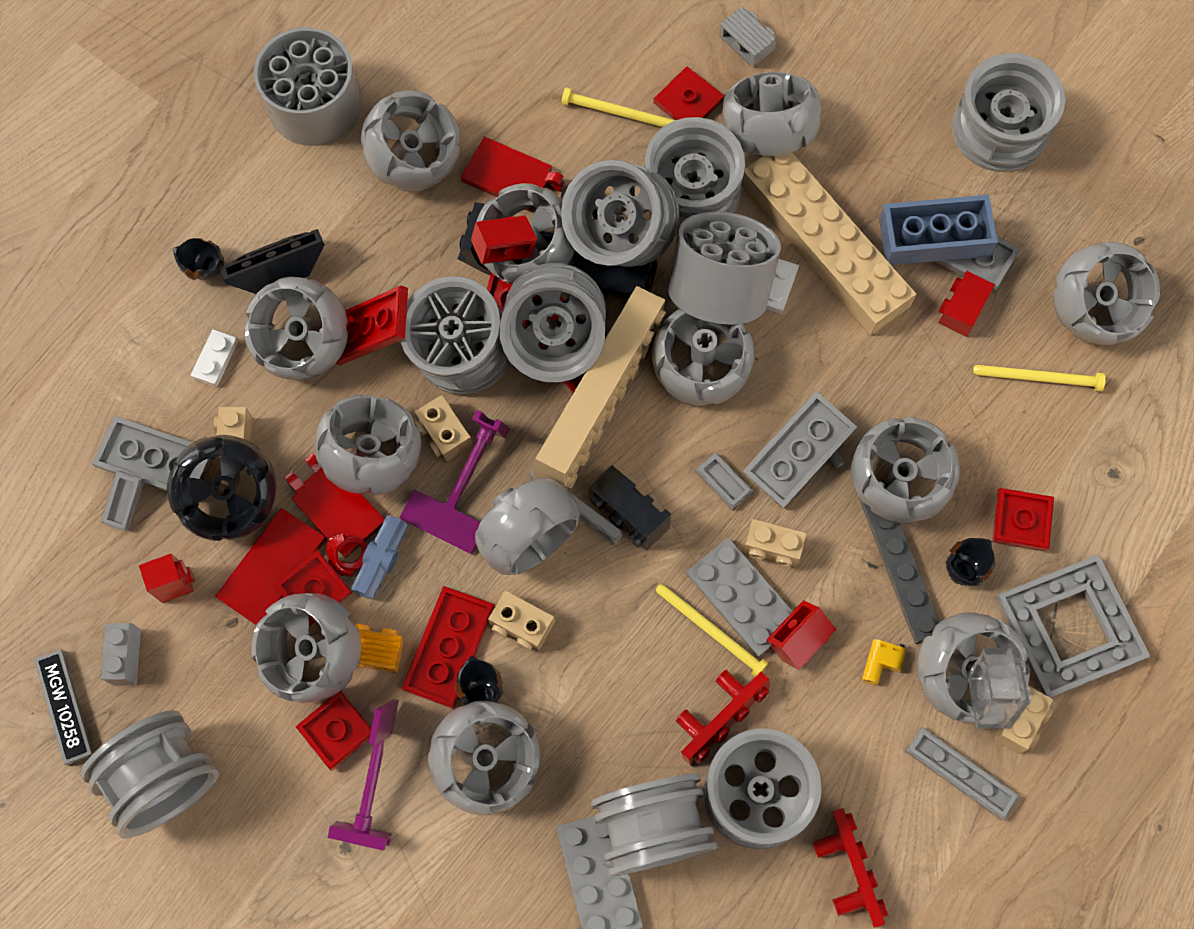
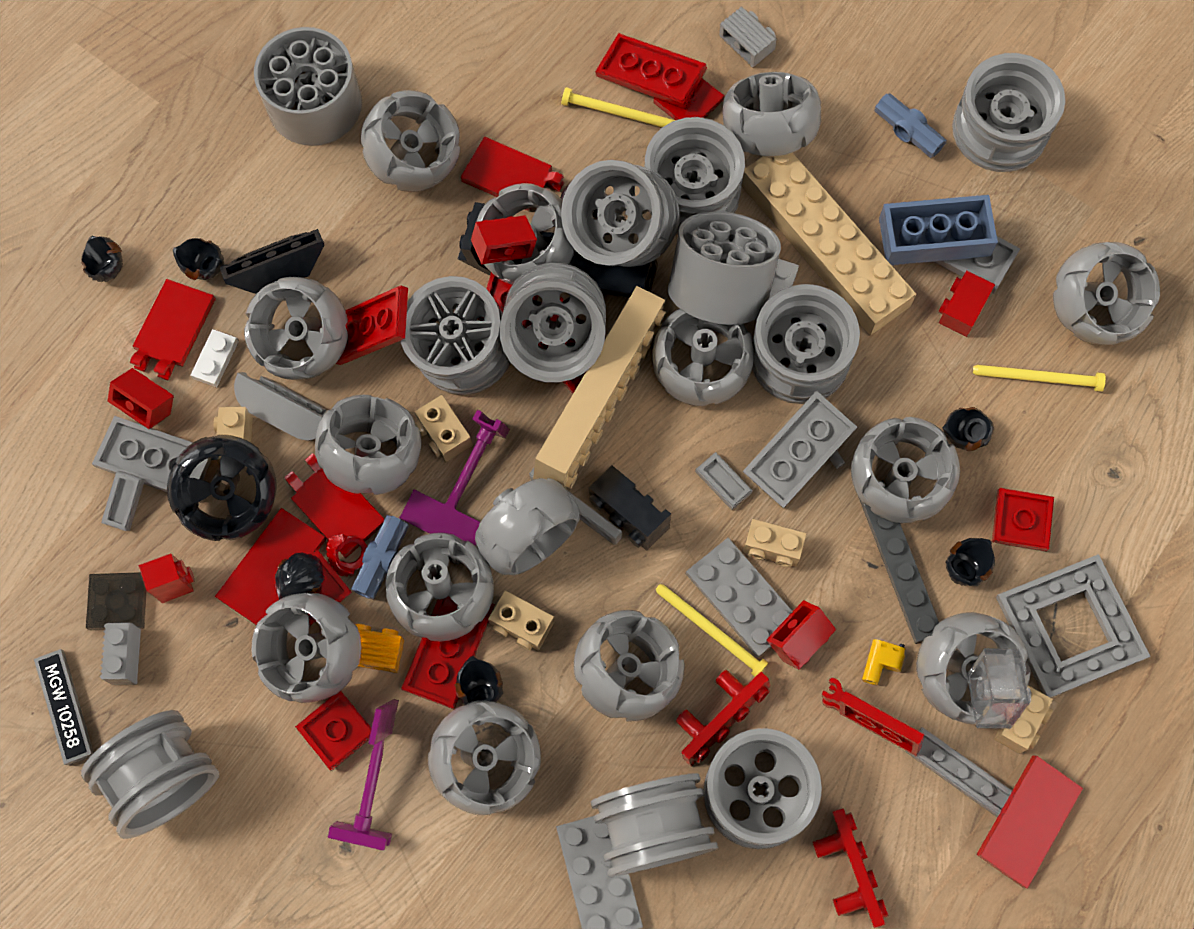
none -> black hair [81,235,123,282]
none -> clear smoke plate [86,572,146,630]
none -> red brick [107,368,174,429]
none -> red tile [130,279,216,381]
none -> light grey brick [234,372,327,440]
none -> black hair [275,552,324,600]
none -> light grey wheel [385,533,494,641]
none -> light grey wheel [574,610,684,722]
none -> red tile [595,33,707,108]
none -> light grey wheel [752,284,860,404]
none -> red tile [821,678,925,757]
none -> sand blue piece [874,93,947,158]
none -> black hair [942,407,995,451]
none -> tile [976,755,1083,889]

